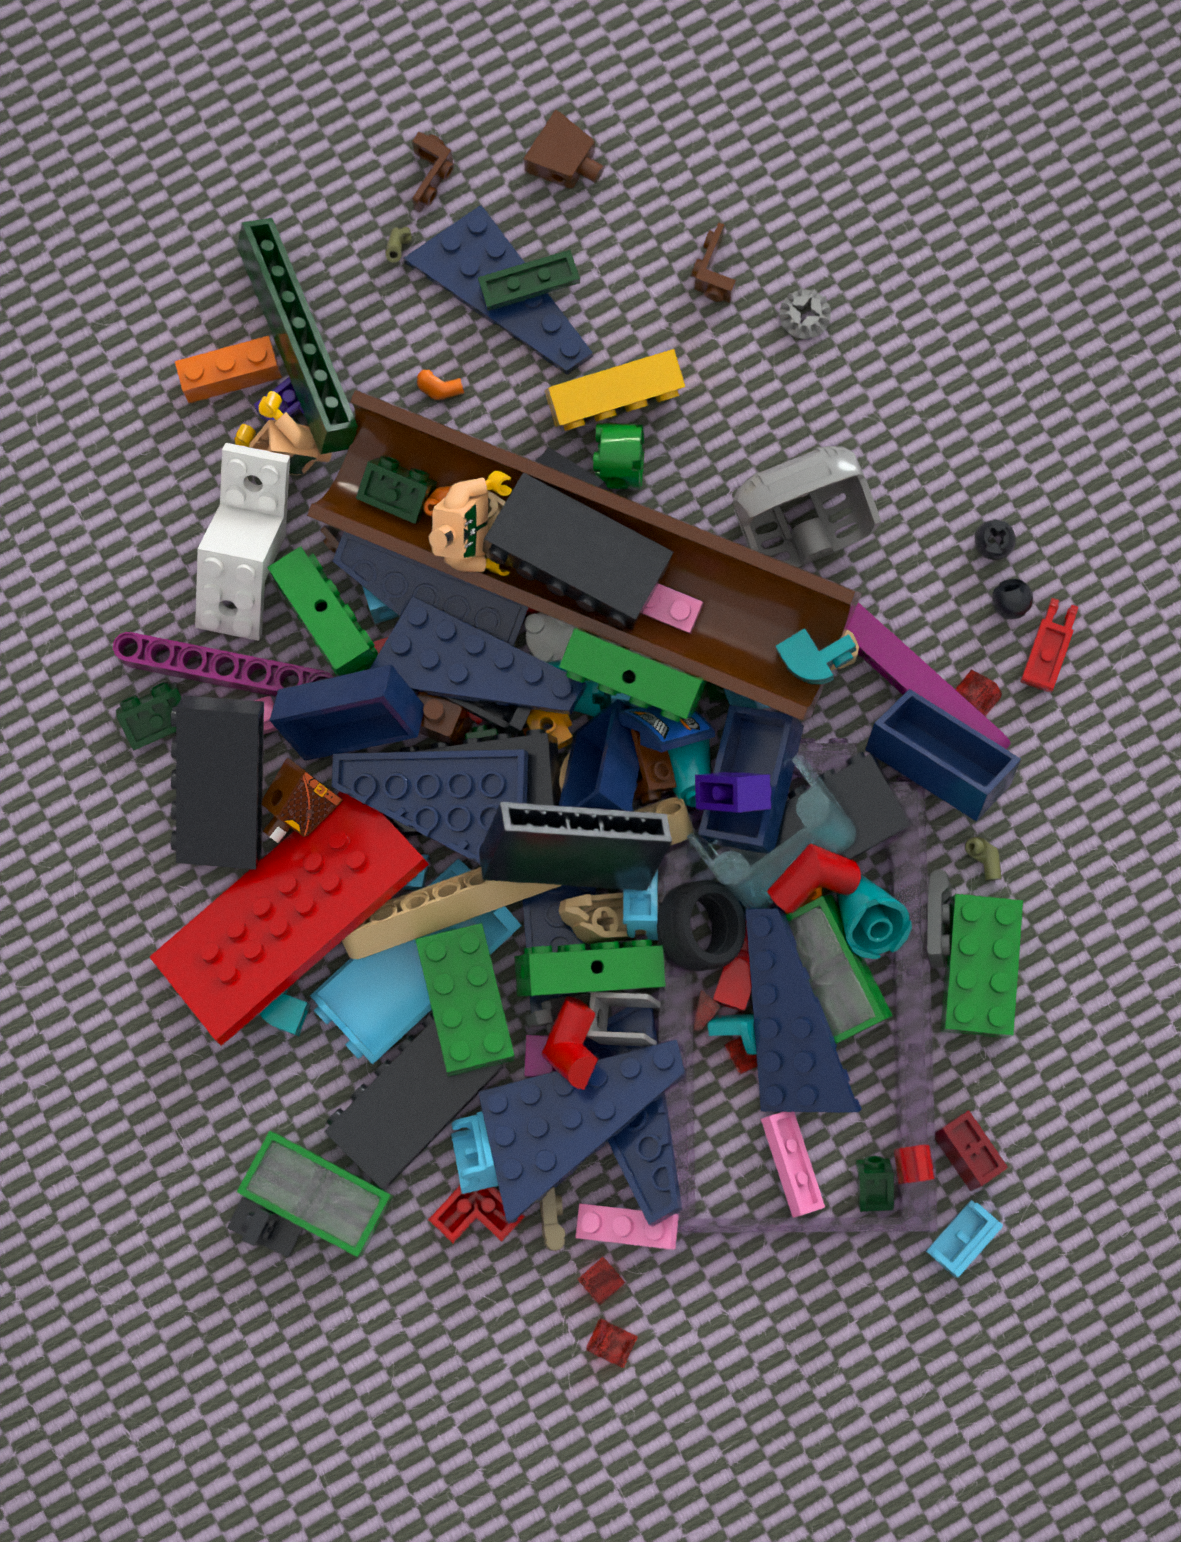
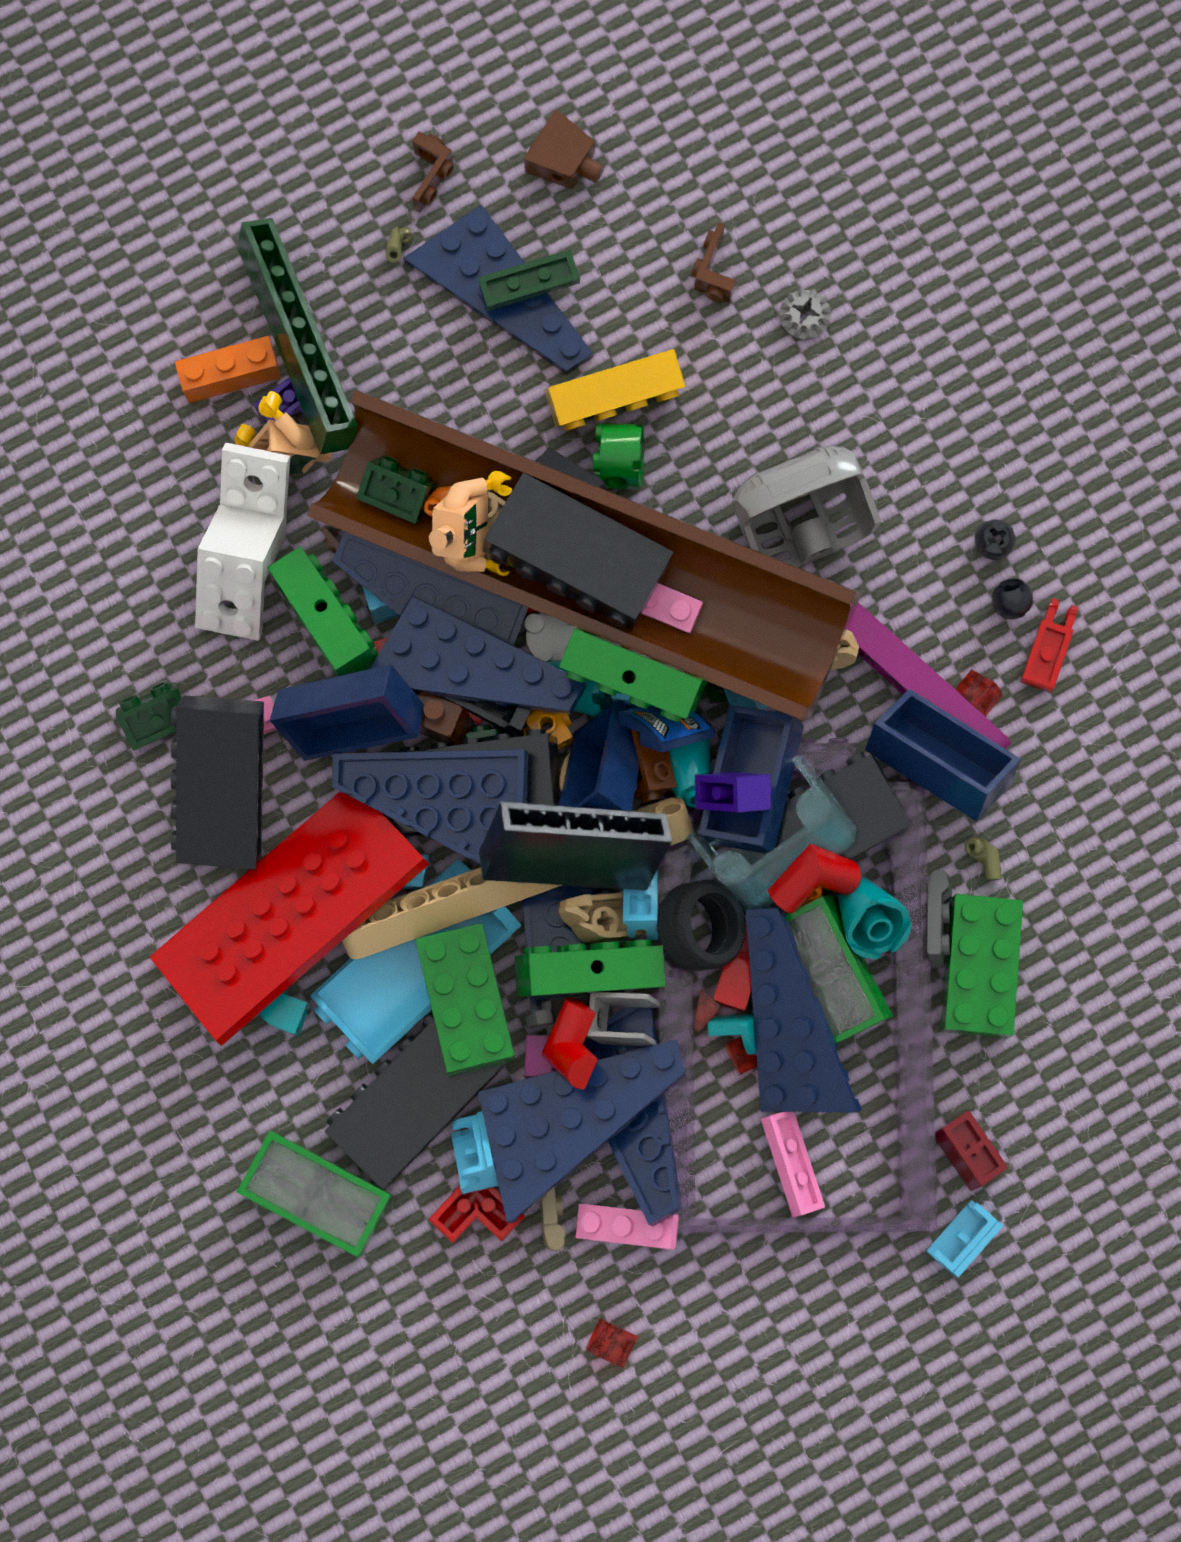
magenta beam [113,632,333,697] -> none
black bracket [227,1197,304,1258] -> none
reddish brown torso [261,757,343,843] -> none
orange arm [417,369,464,400] -> none
clear red slope [577,1257,626,1305] -> none
teal brick [775,628,856,684] -> none
dark green bracket [856,1156,894,1212] -> none
red piece [893,1144,935,1184] -> none

